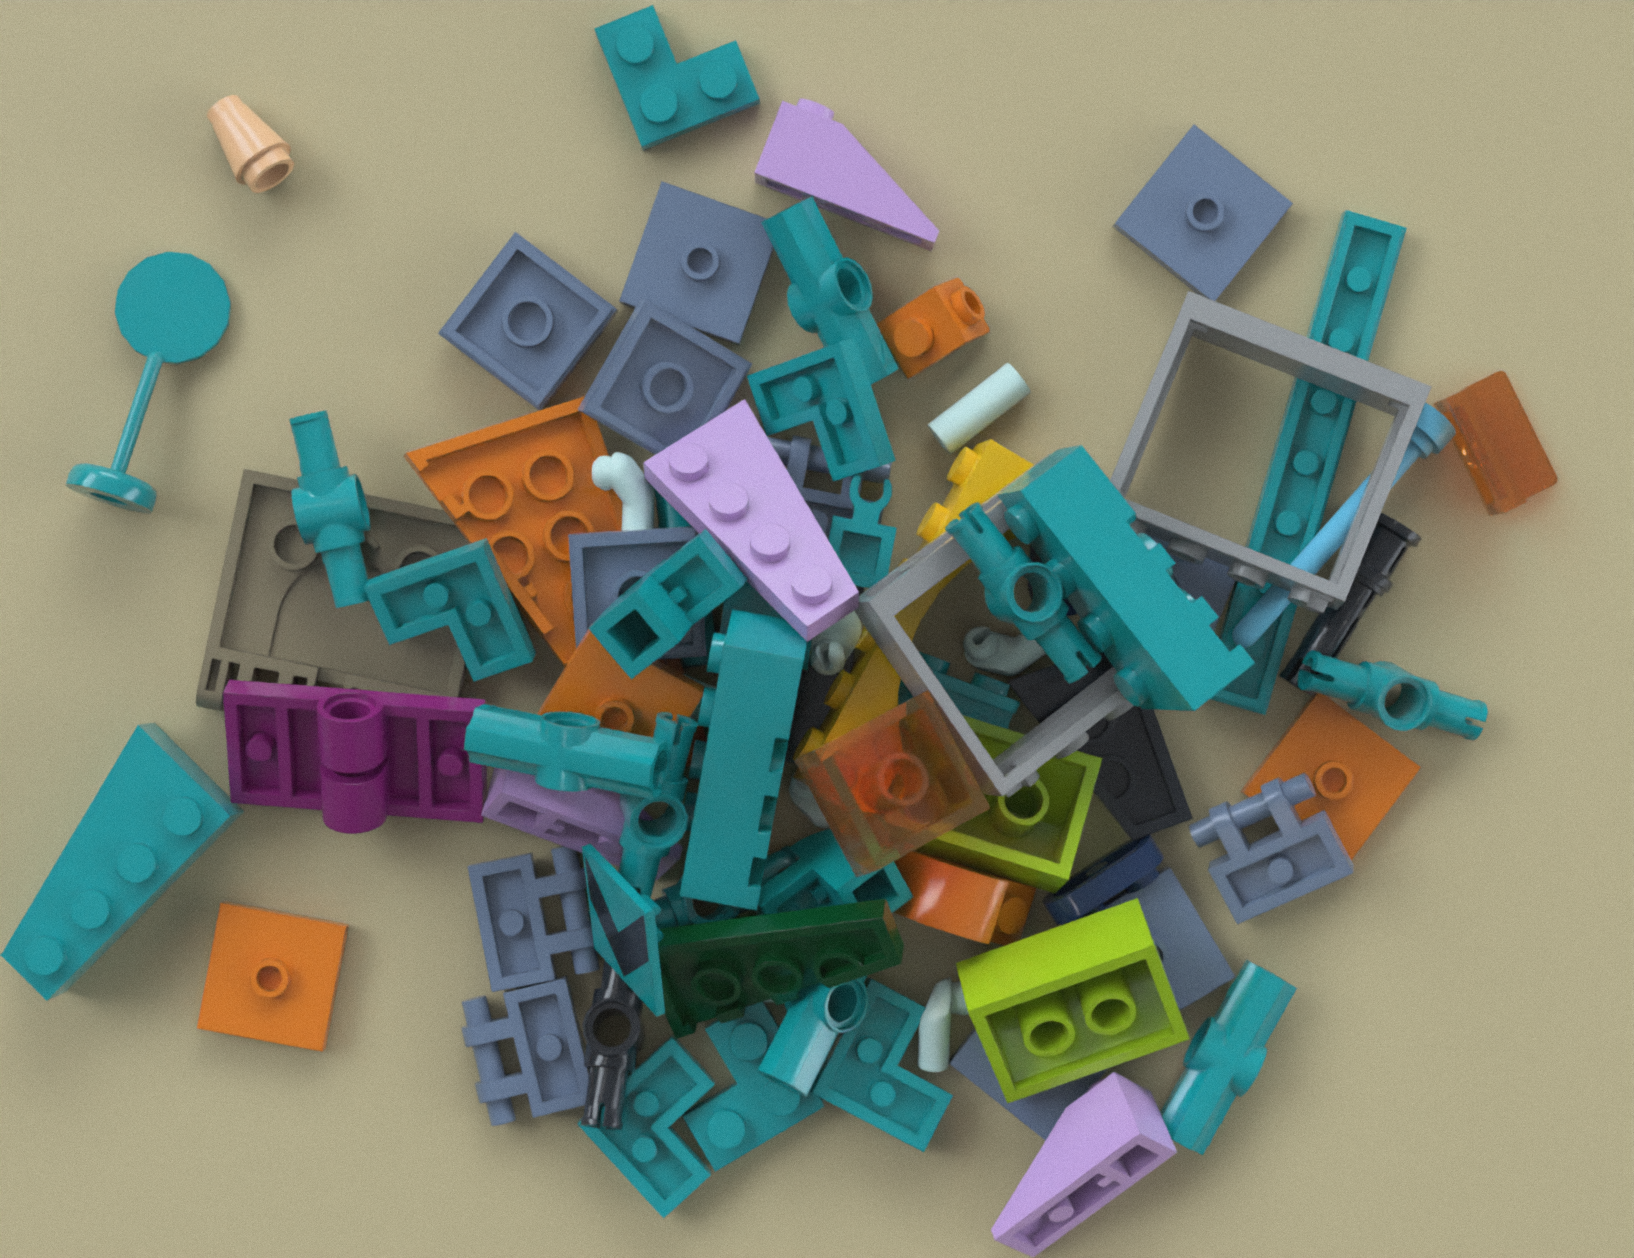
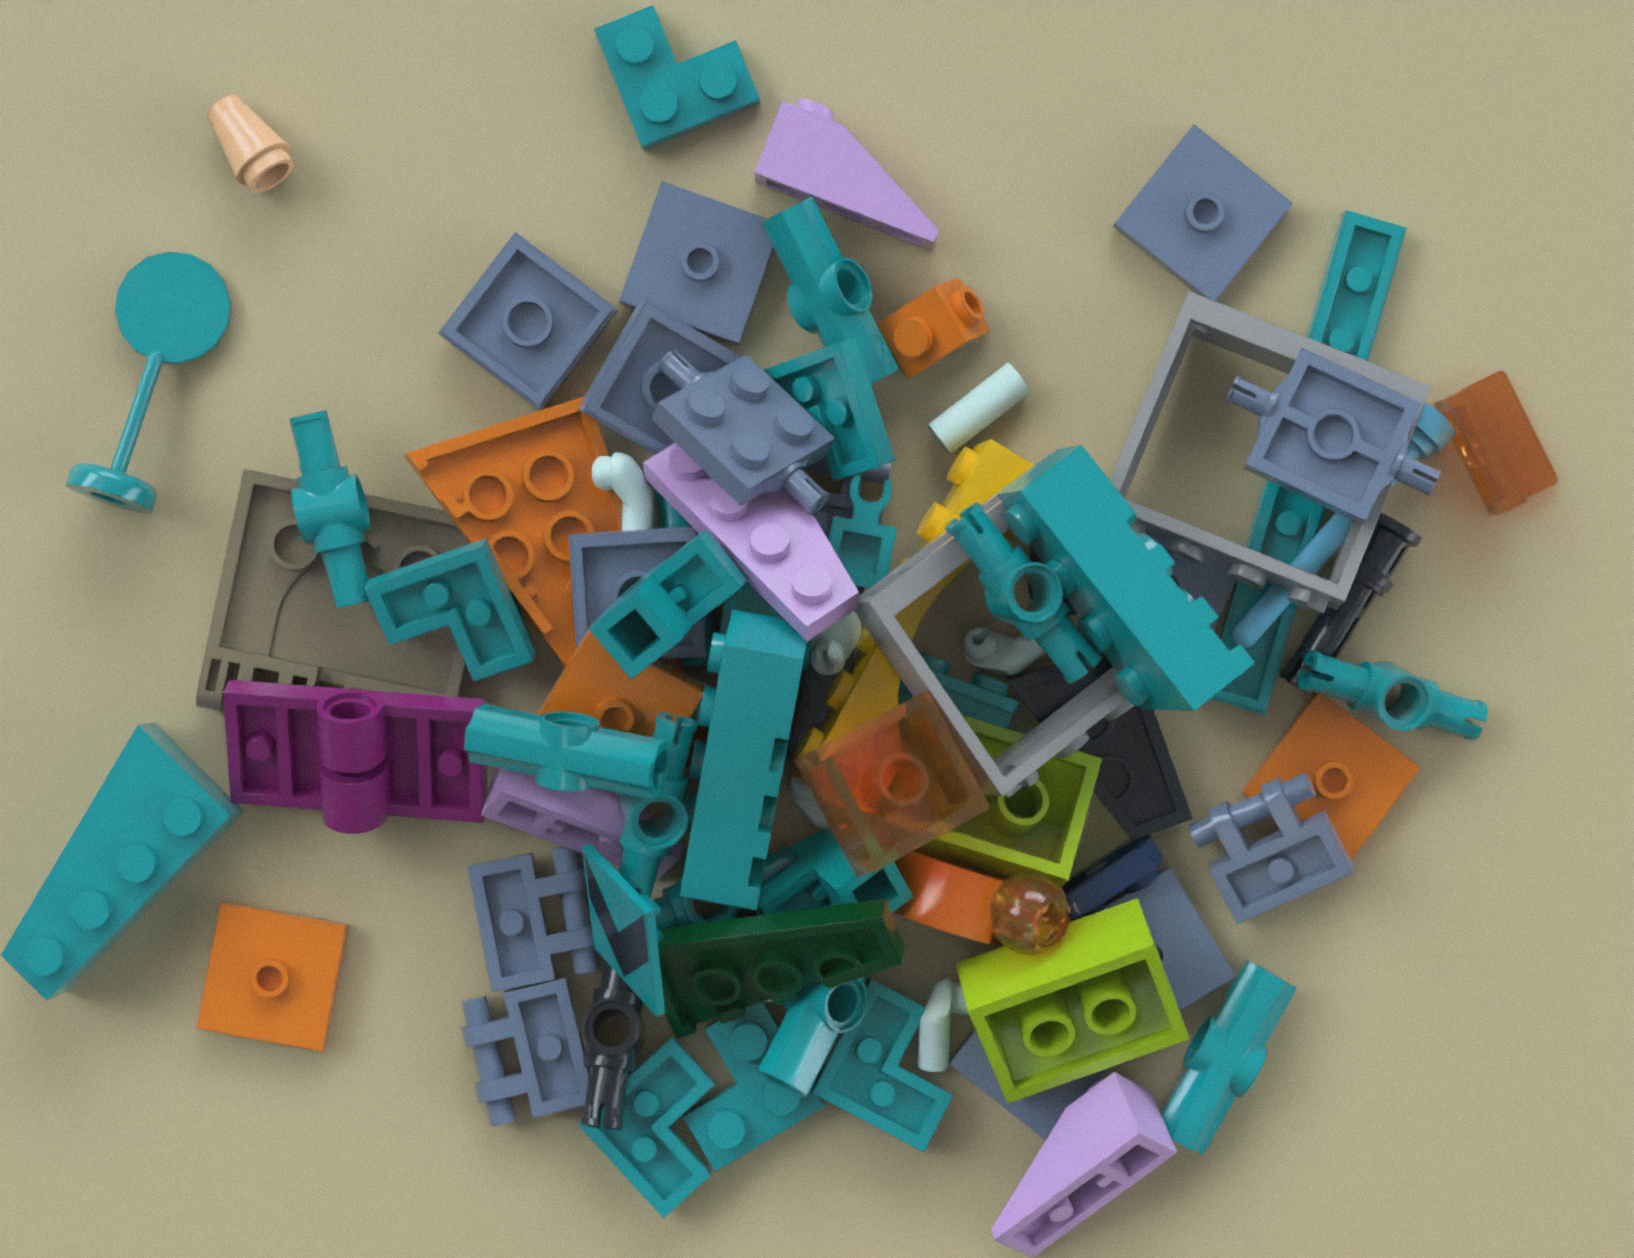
none -> sand blue plate [652,349,835,515]
none -> clear orange piece [988,872,1070,955]
none -> sand blue plate [1225,348,1441,525]

